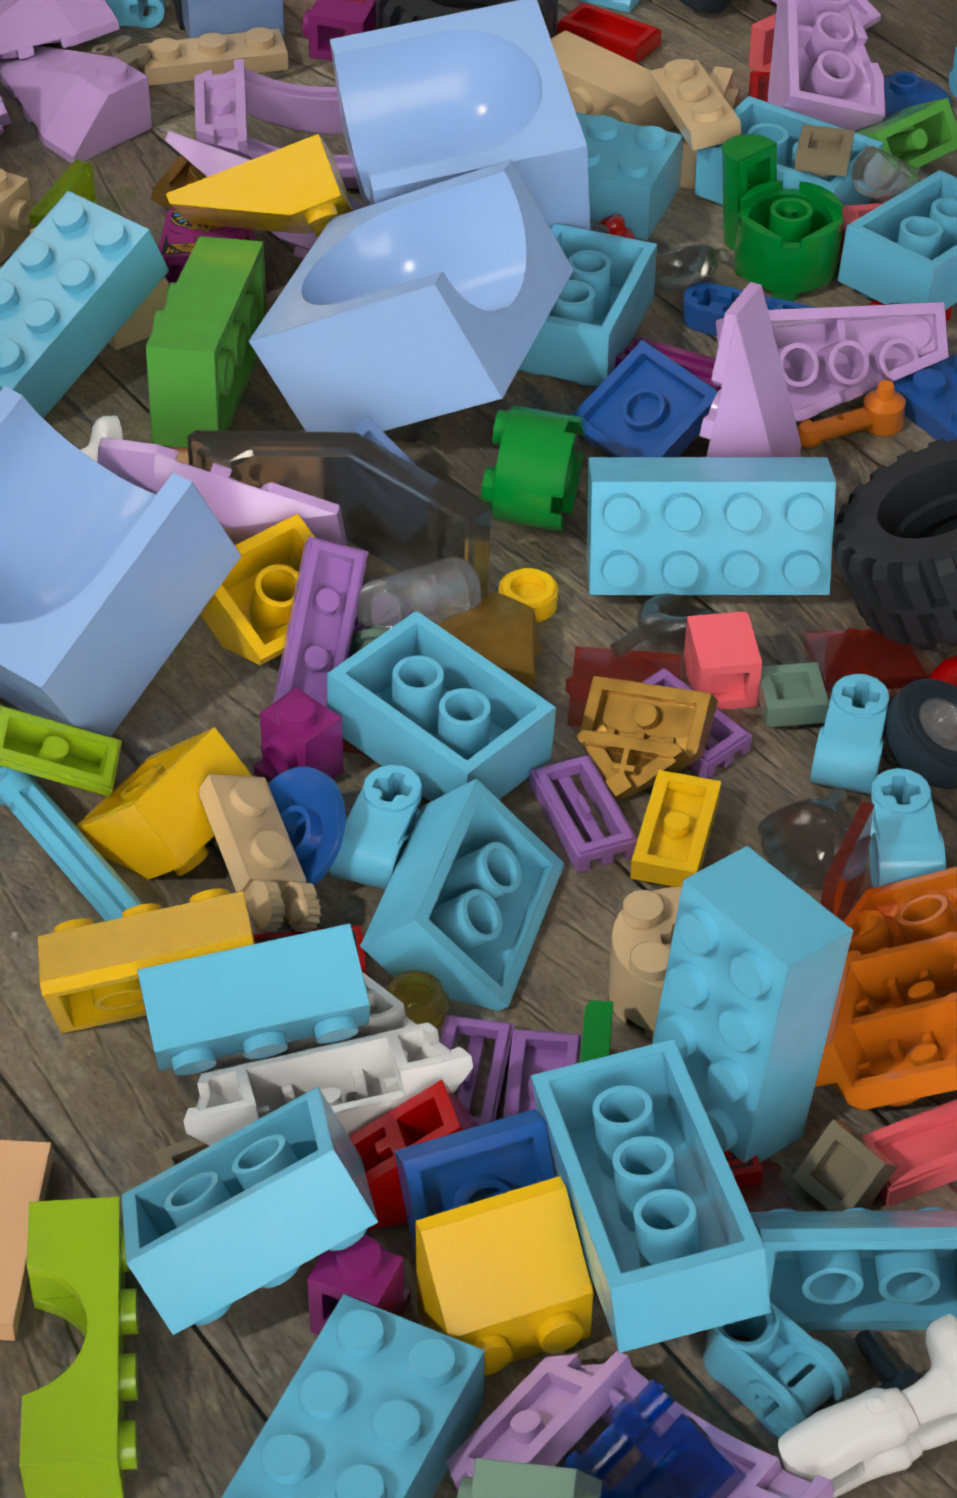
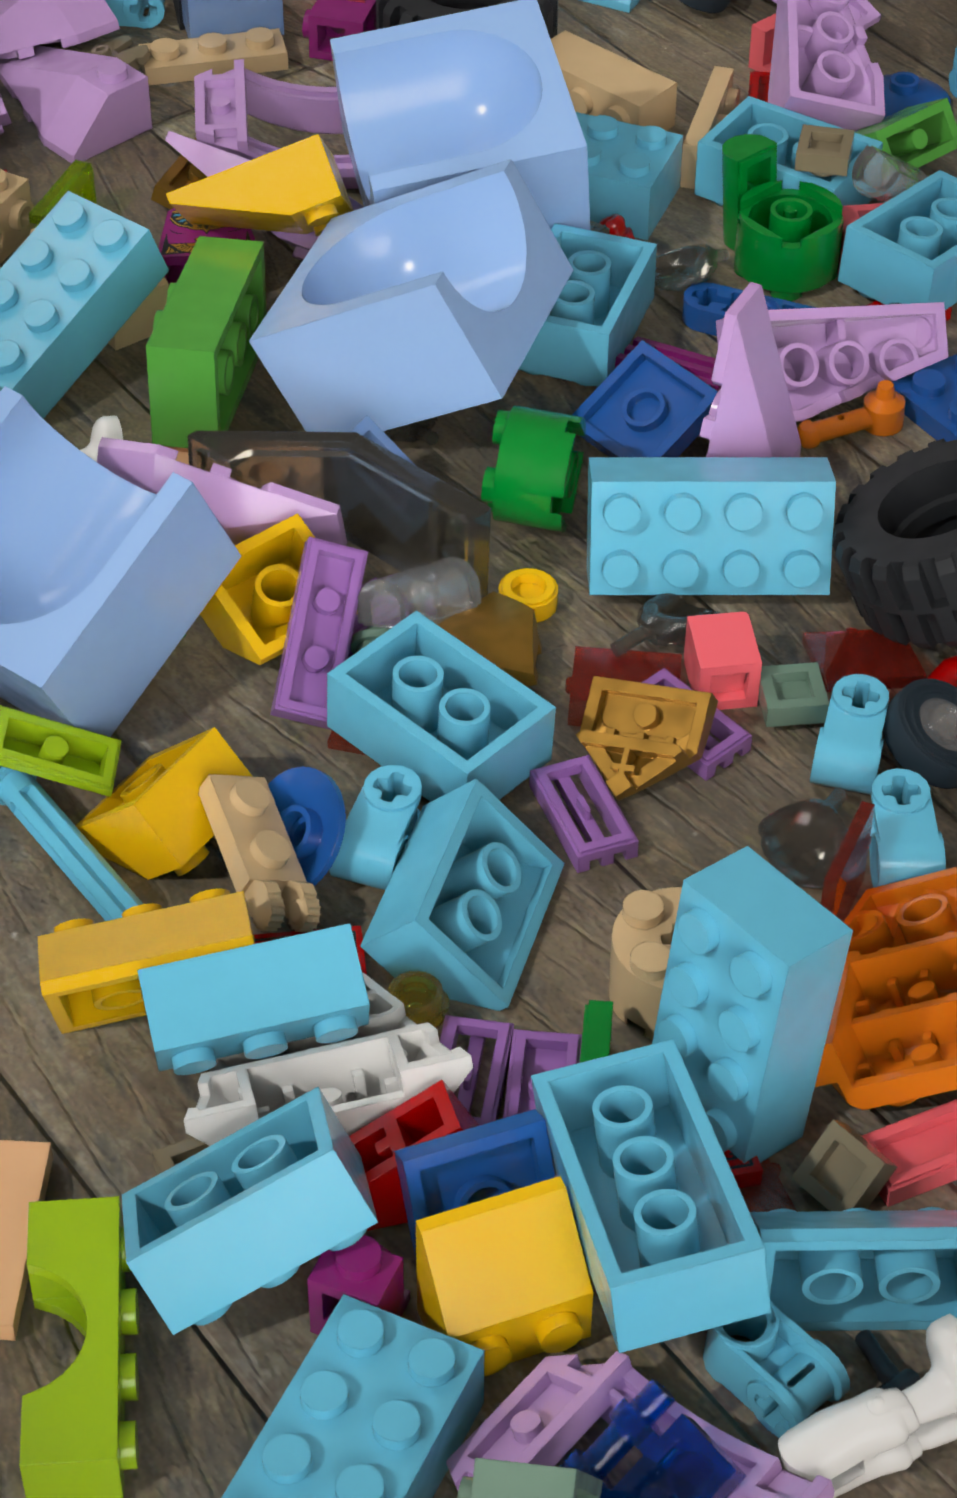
magenta brick [253,687,344,783] -> none
red tile [557,2,661,64] -> none
yellow plate [630,770,722,887] -> none
tan plate [650,59,742,151] -> none

